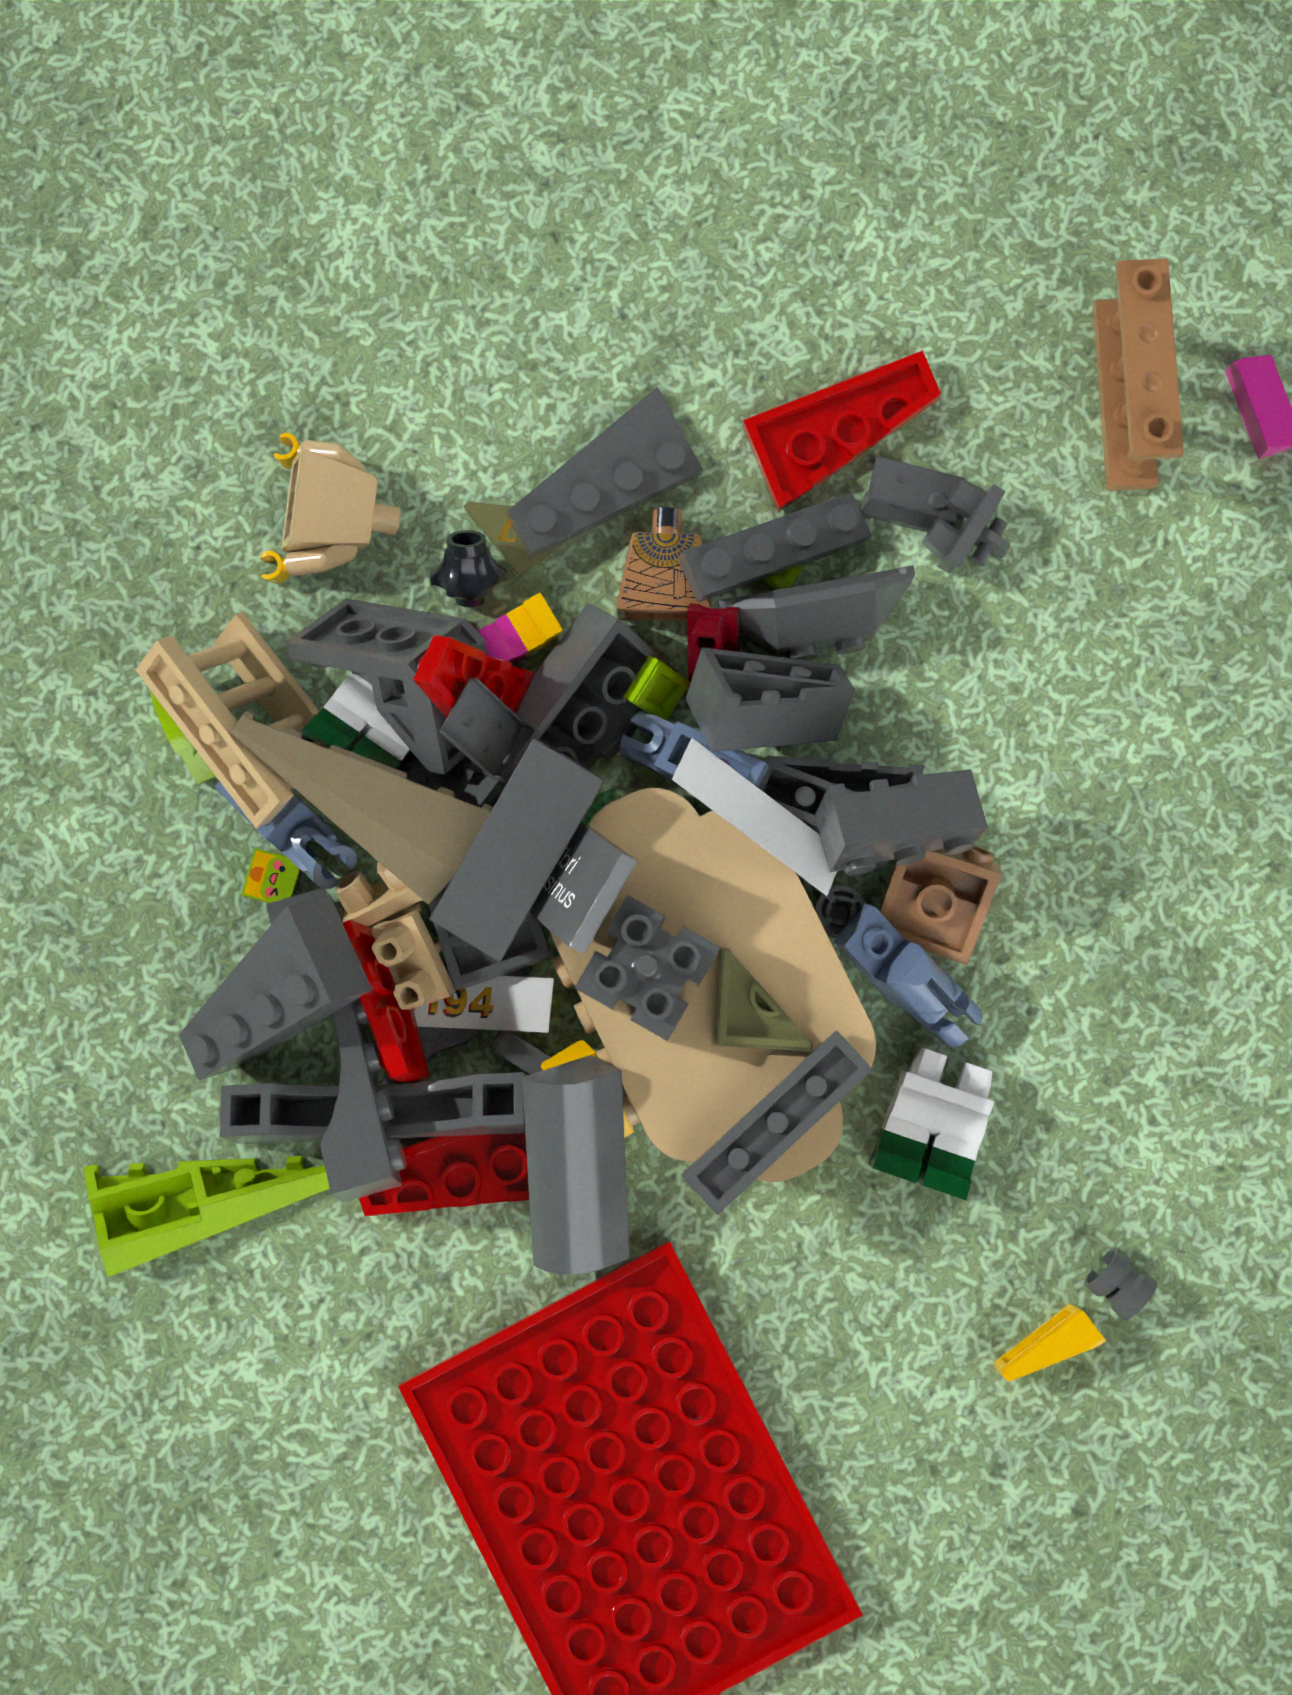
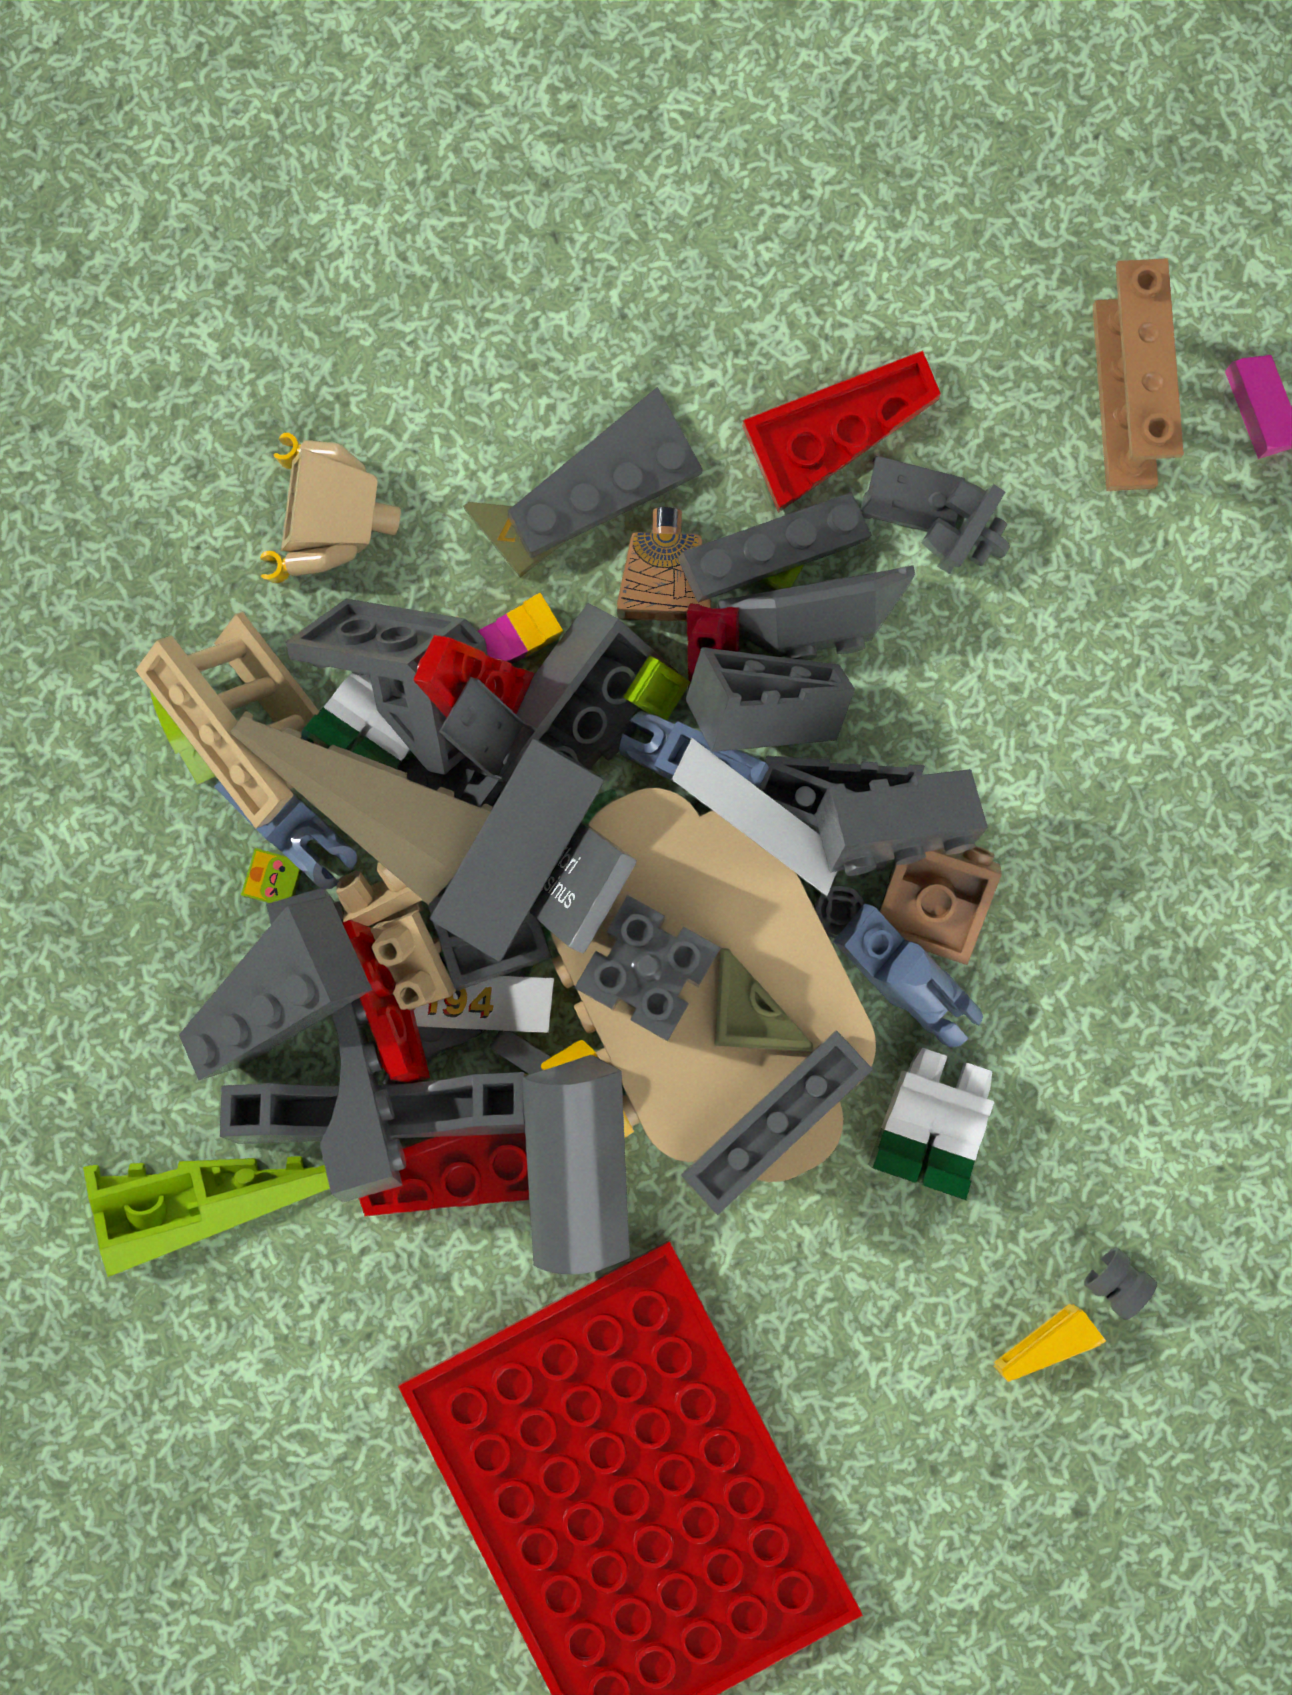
black rock [430,530,507,607] -> none

